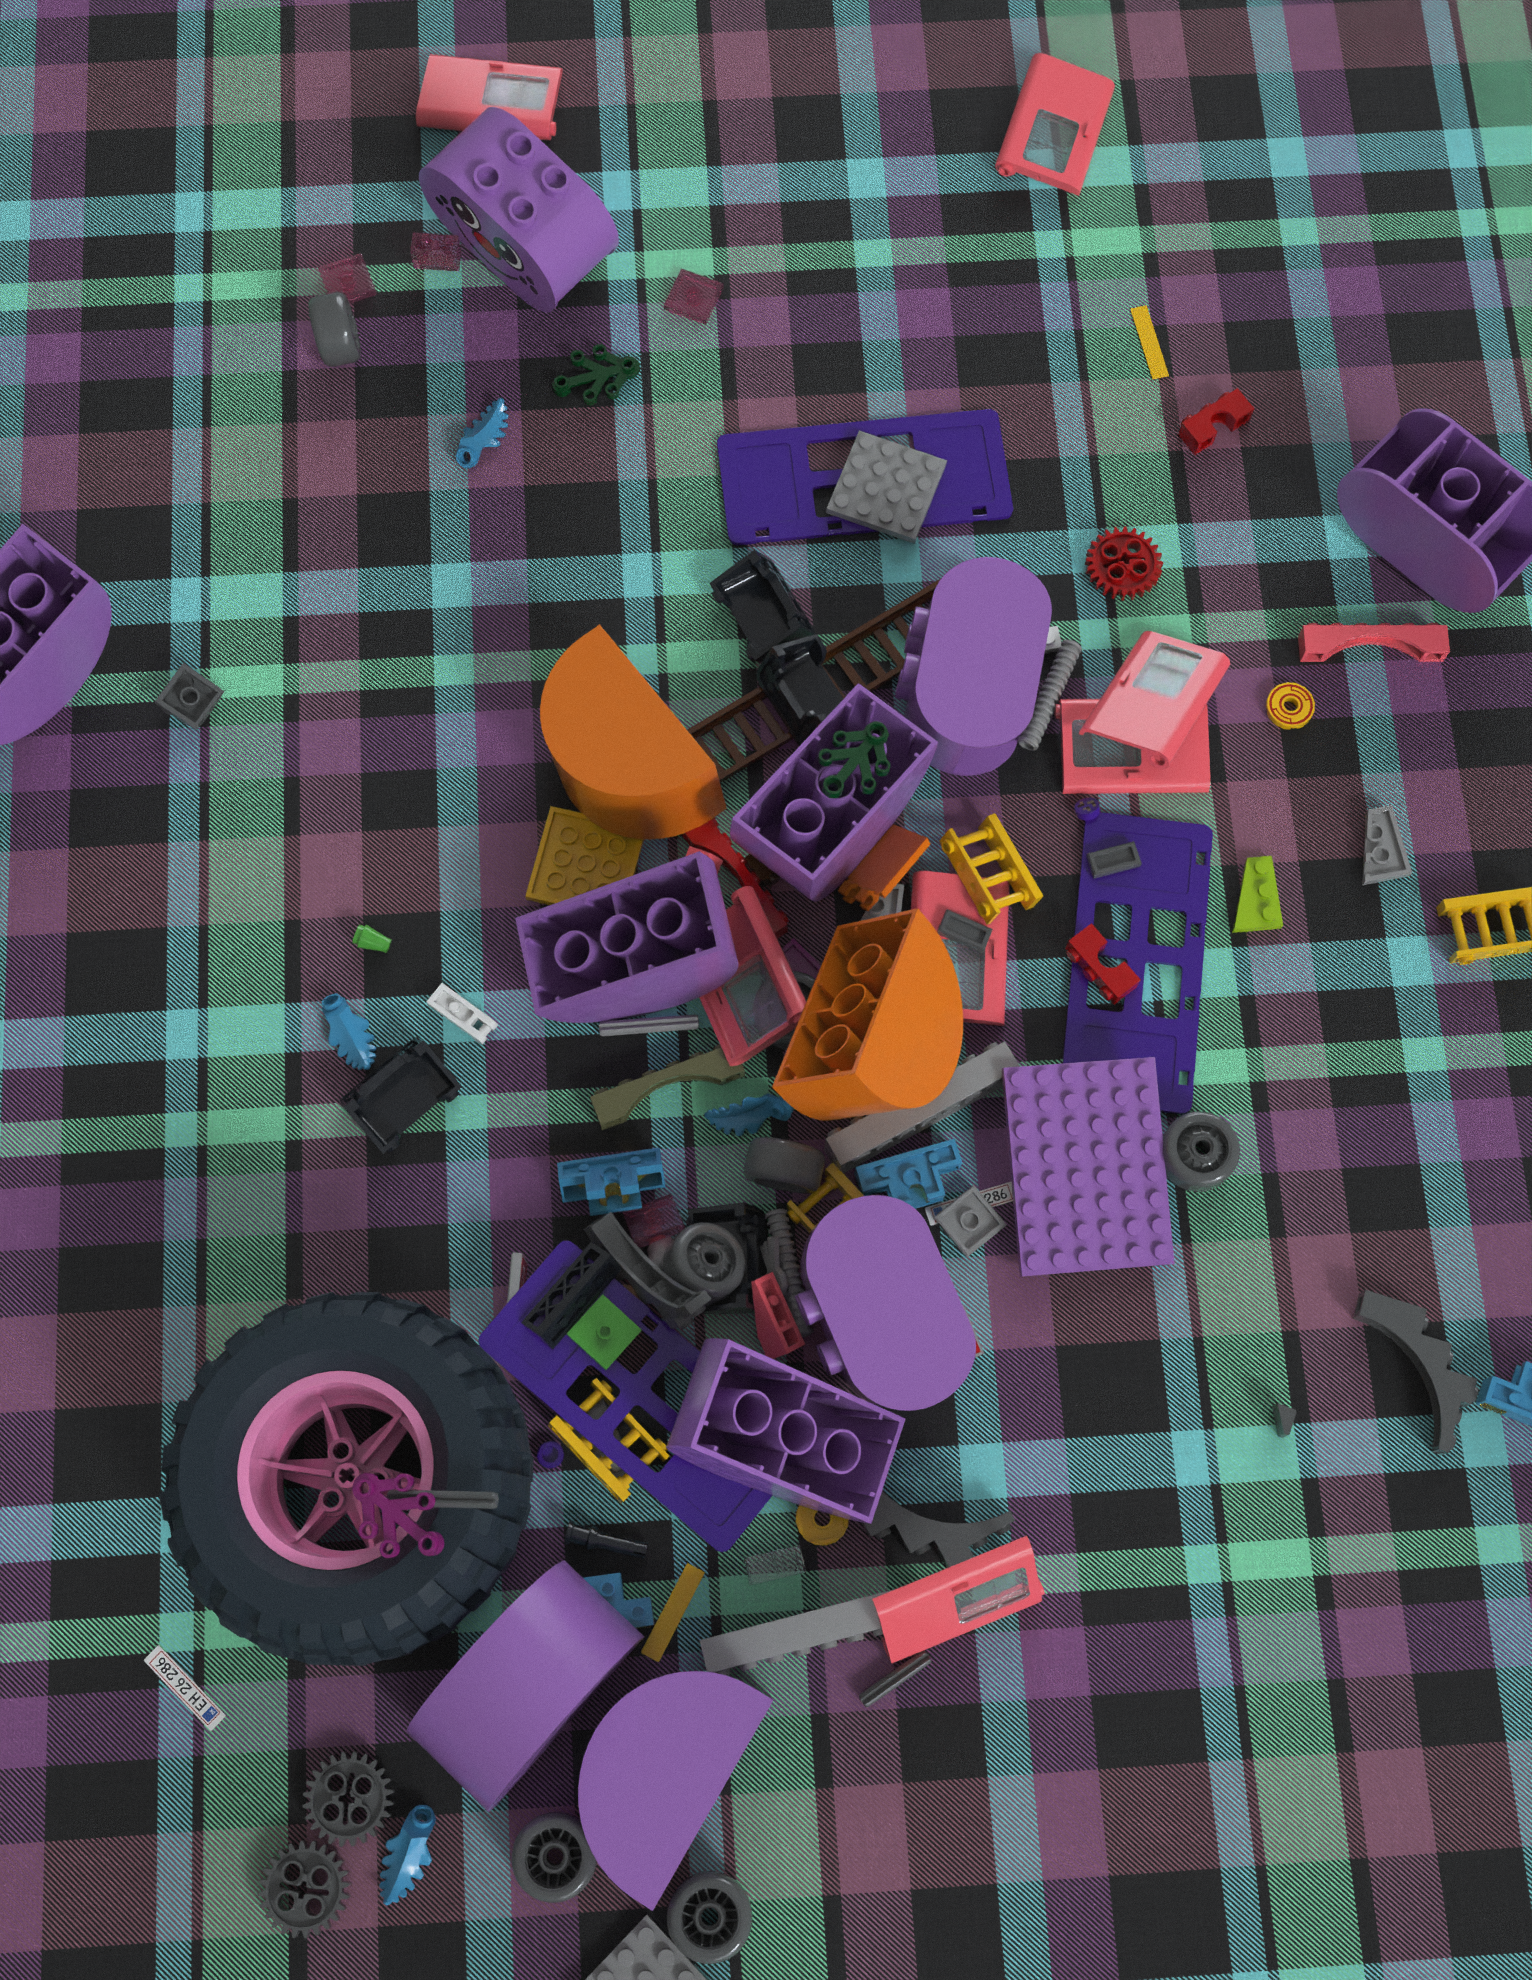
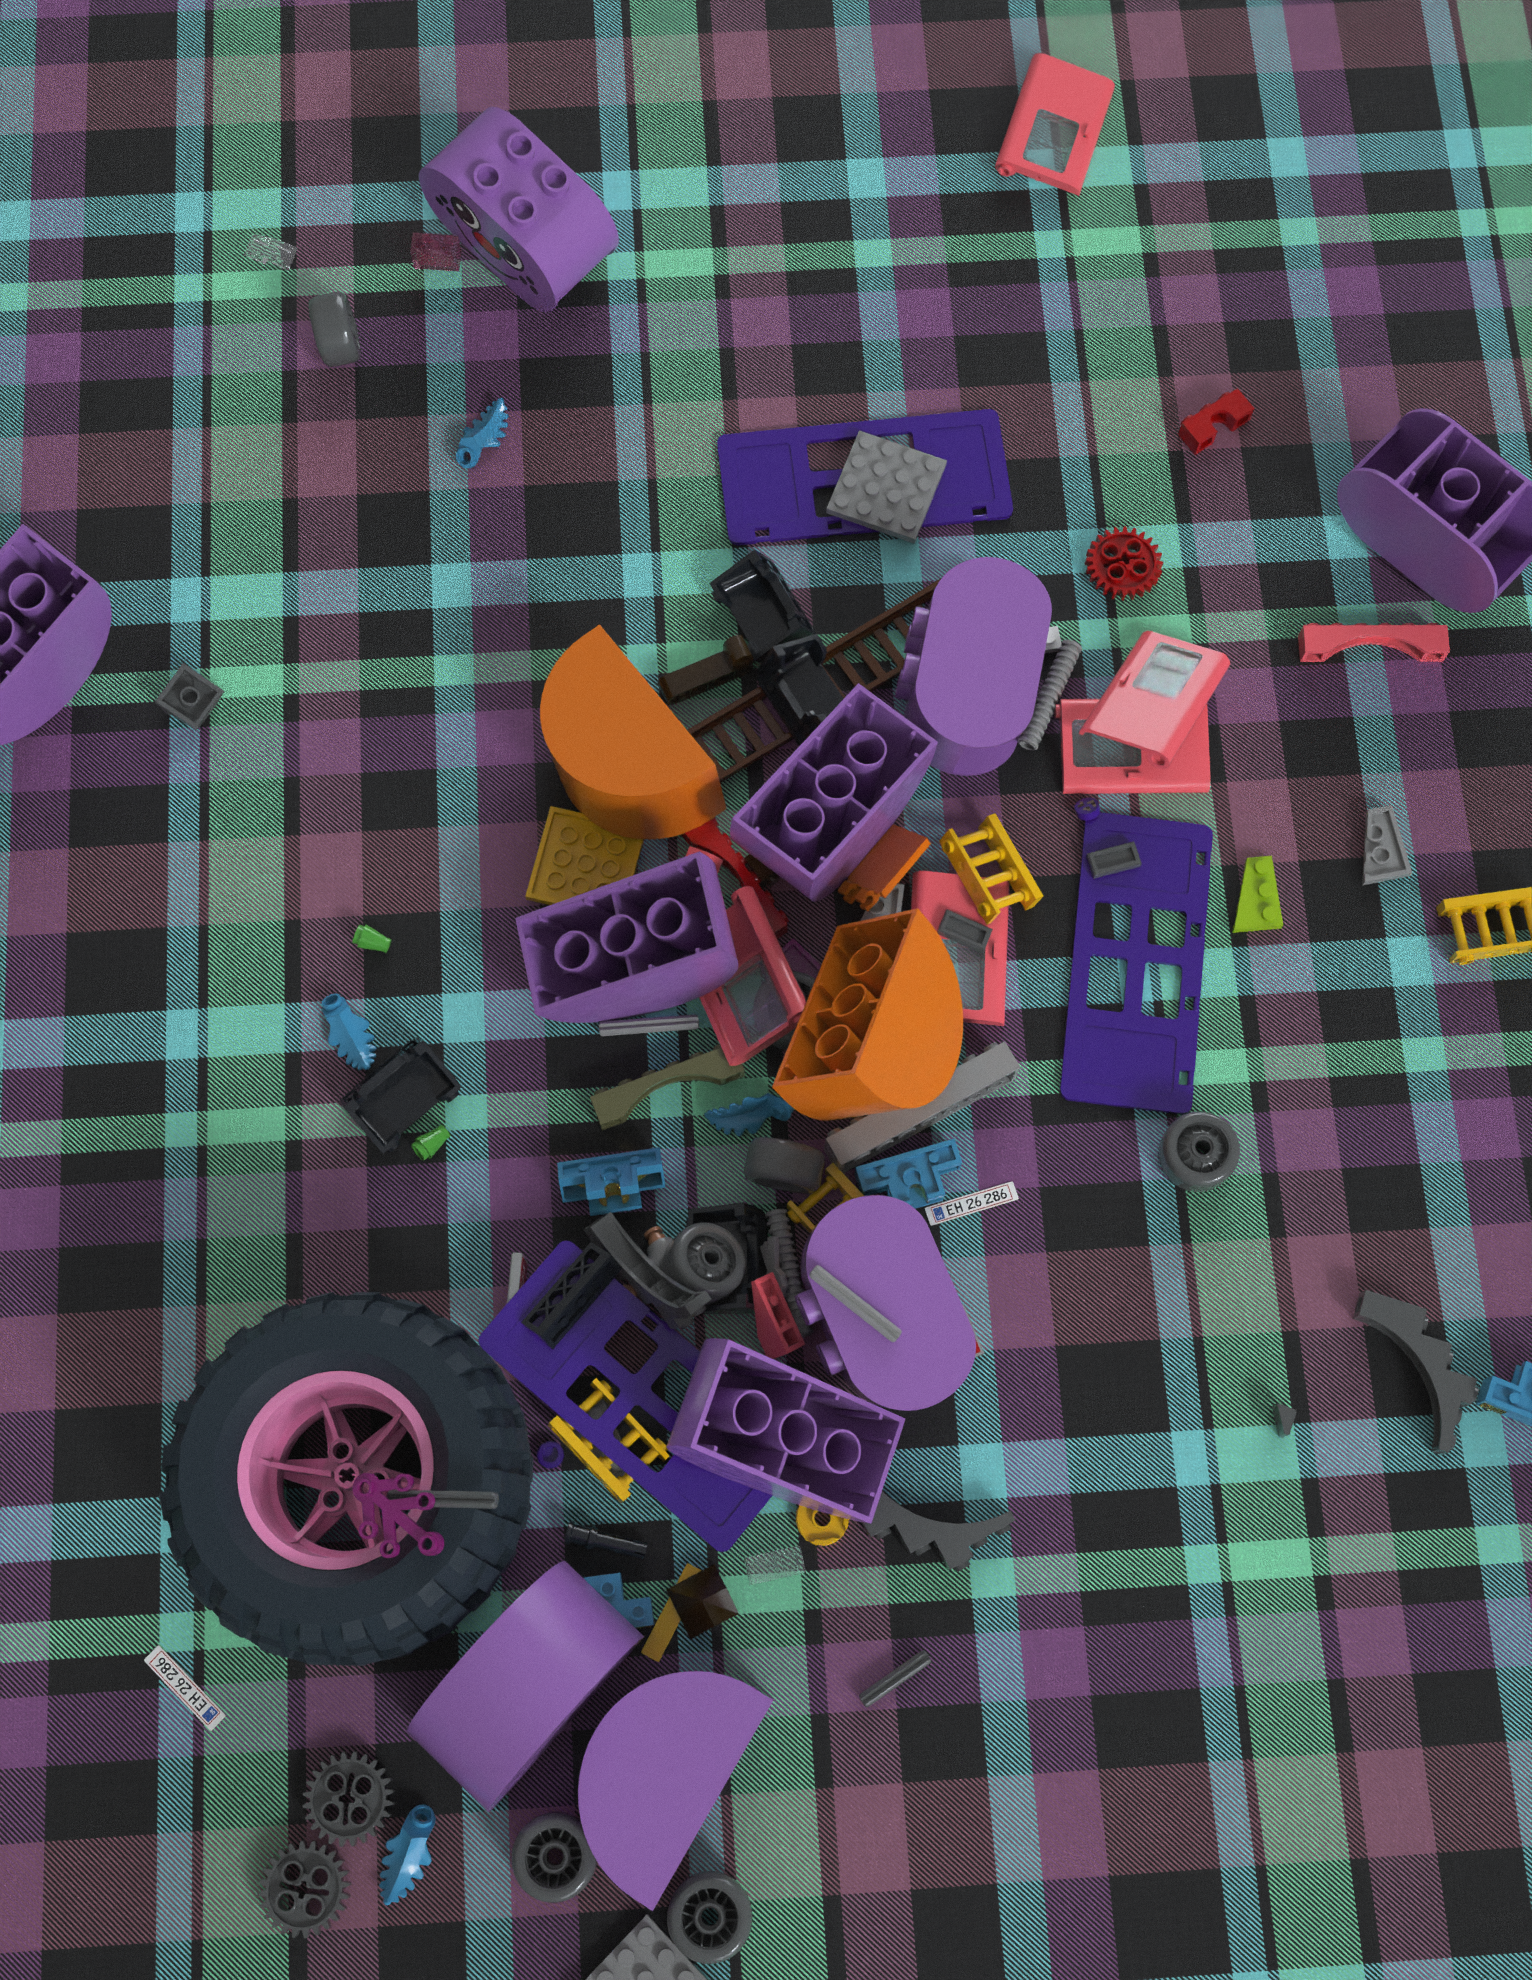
clear pink plate [318,253,377,303] -> none
coral piece [416,54,563,141] -> none
white plate [426,983,498,1045] -> none
dark green plant [552,344,640,405] -> none
bright green plate [566,1294,642,1371] -> none
clear pink plate [622,1194,685,1248] -> none
clear pink plate [664,269,724,325] -> none
light grey brick [700,1588,898,1675] -> none
dark green plant [818,721,891,798] -> none
coral piece [872,1536,1045,1664] -> none
light grey tile [934,1185,1007,1258] -> none
medium lavender plate [1002,1057,1175,1276] -> none
red arch [1065,923,1141,1005] -> none
yellow sticker [1130,305,1169,379] -> none
yellow tile [1266,682,1315,730] -> none
none -> clear slope [244,234,298,271]
none -> bright green cone [411,1125,450,1161]
none -> dark brown beam [657,635,753,705]
none -> dark brown slope [666,1565,739,1640]
none -> light grey axle [809,1265,902,1342]

